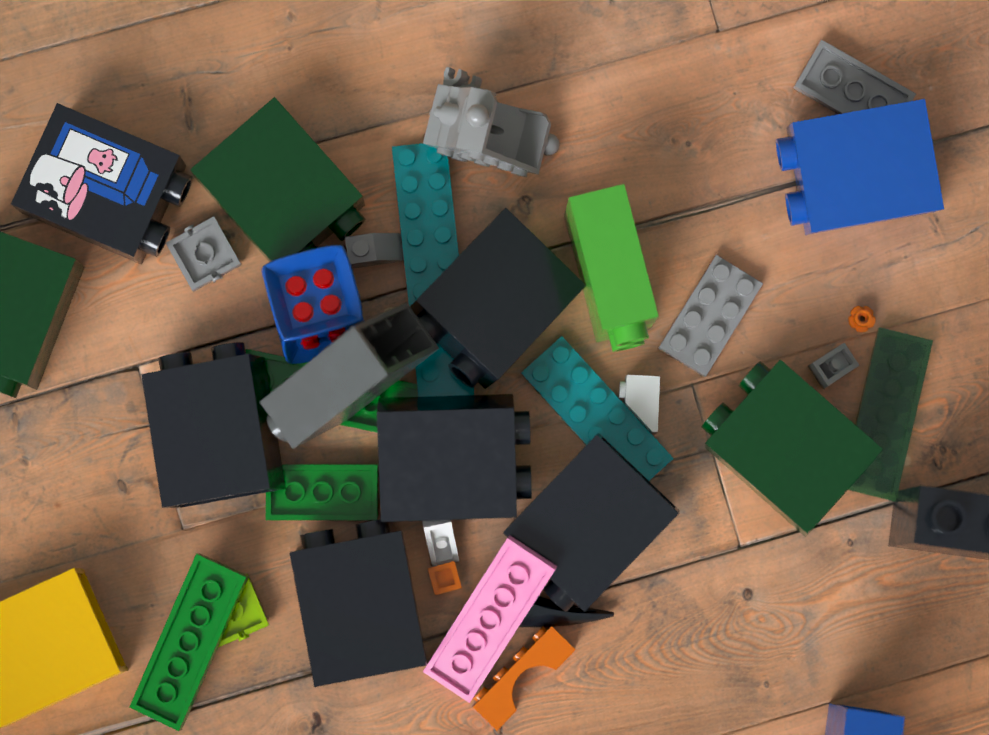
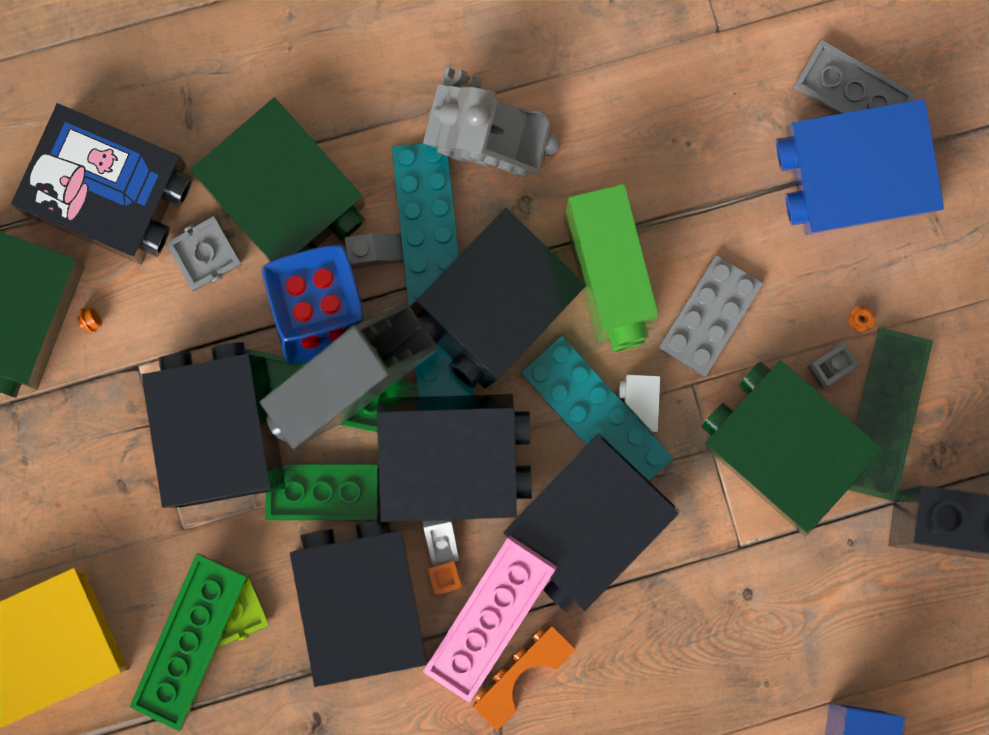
black piece [519,596,614,628] -> none
none -> orange plate [77,307,102,333]

